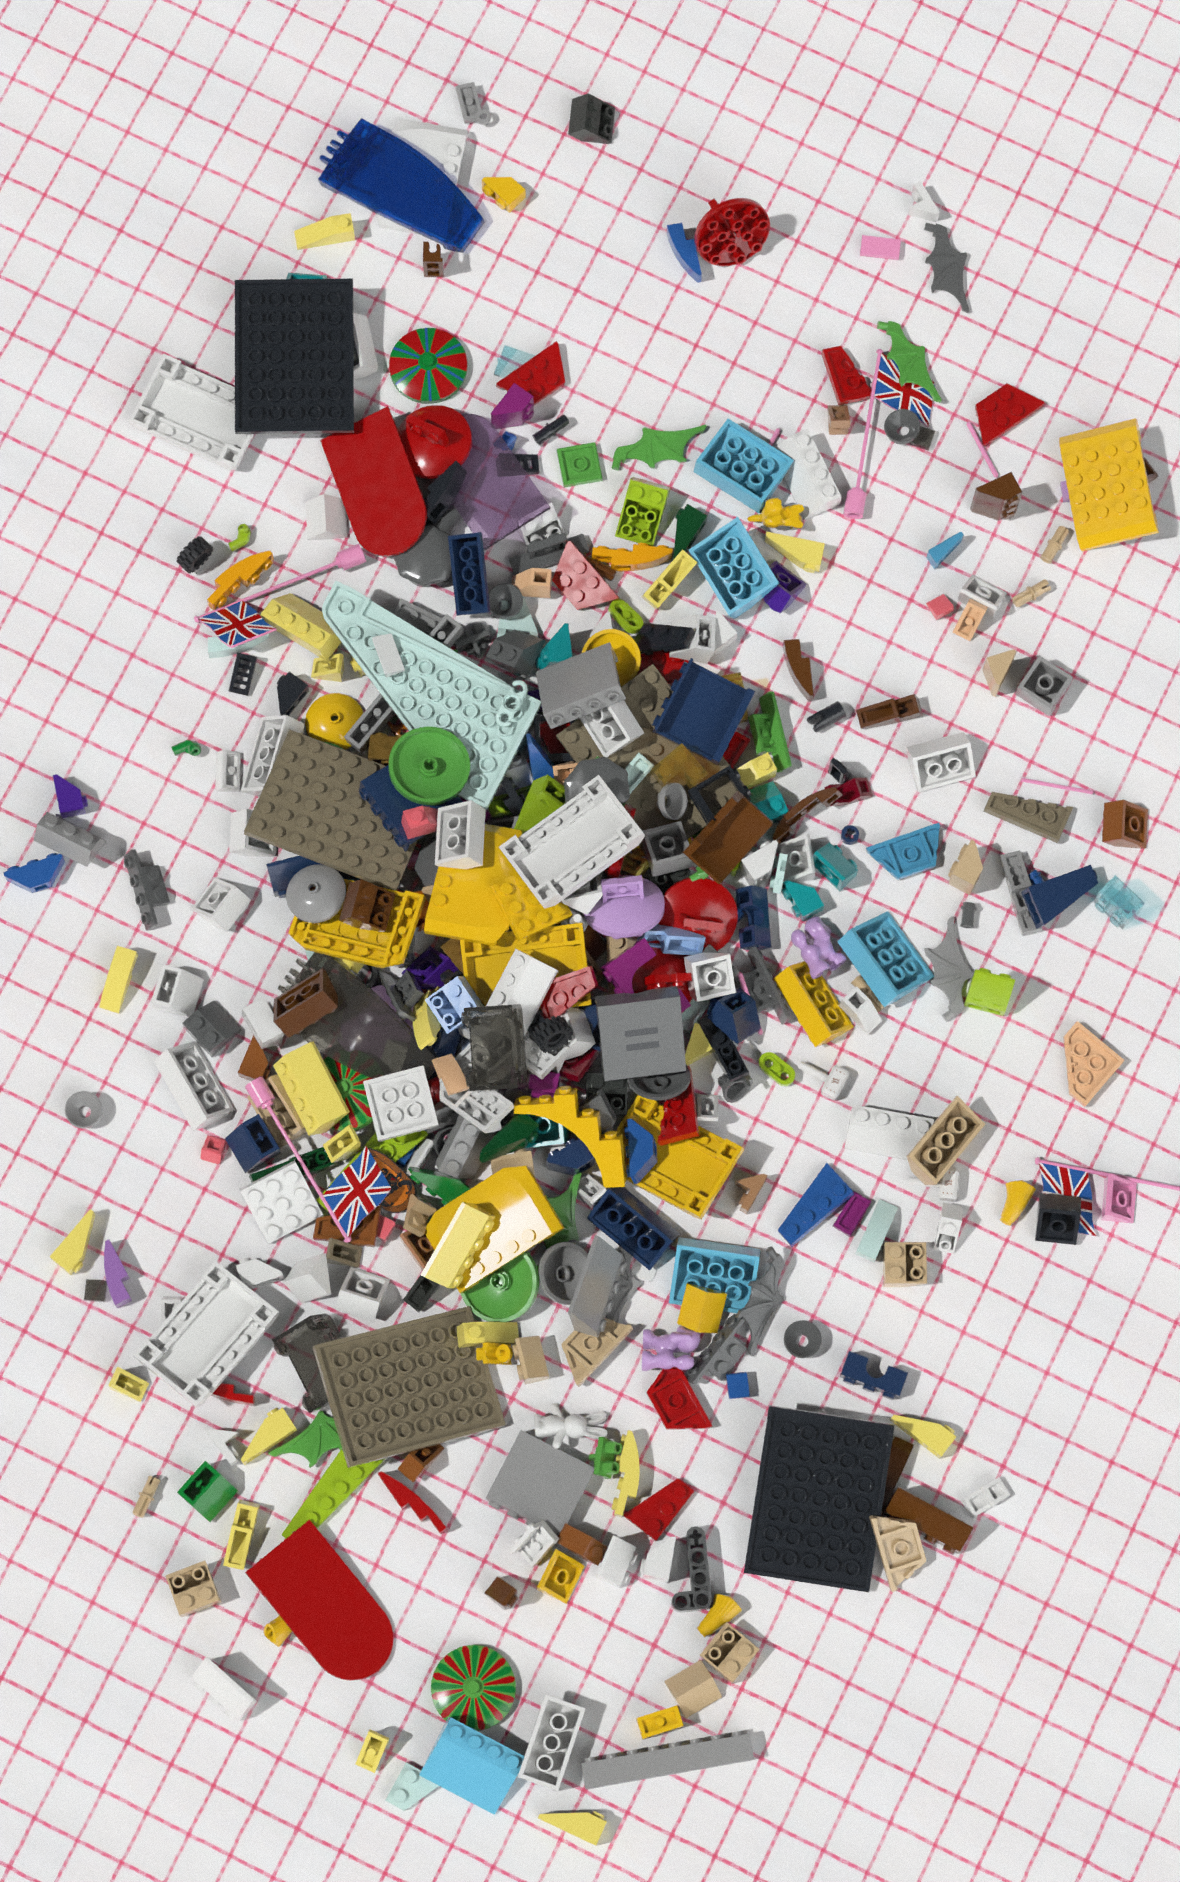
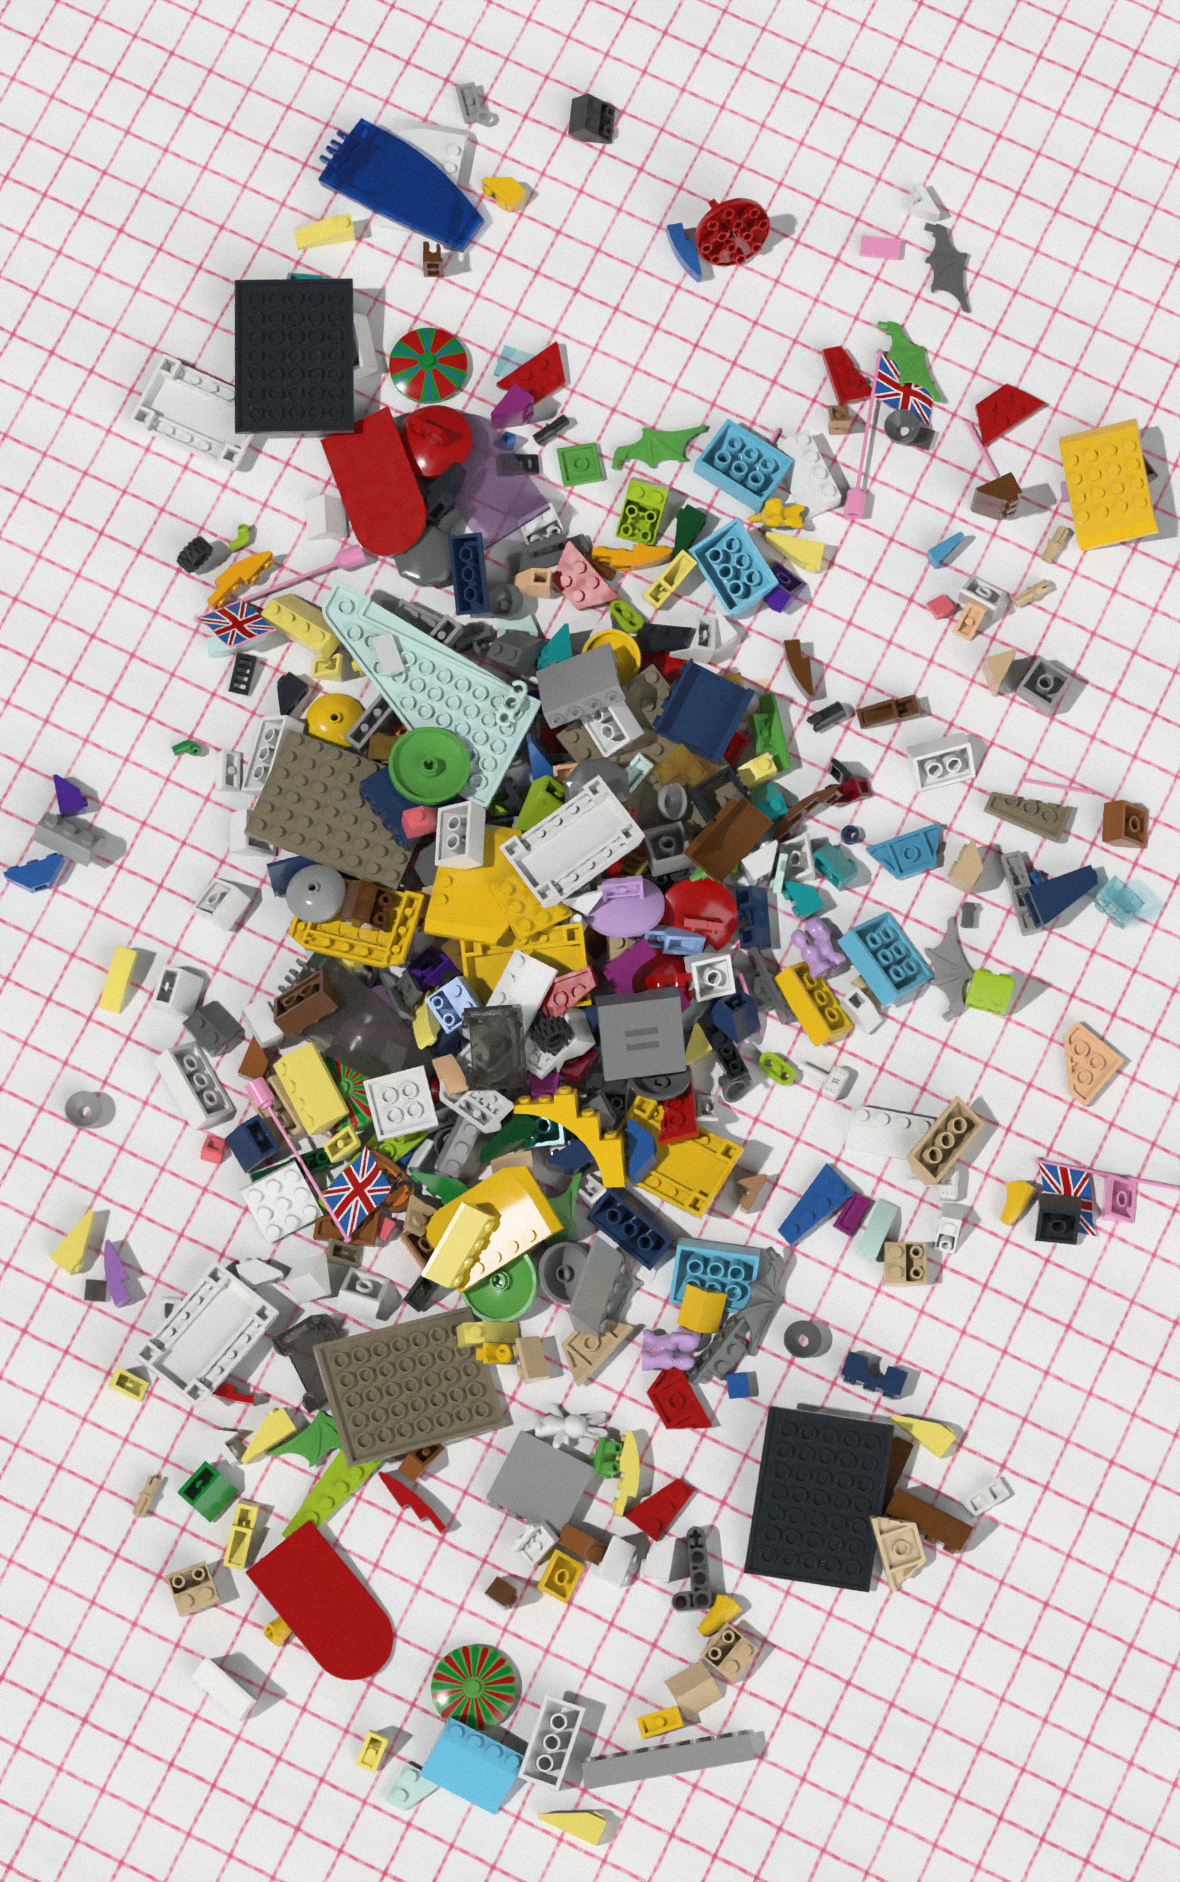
dark grey bracket [124,849,170,931] -> none

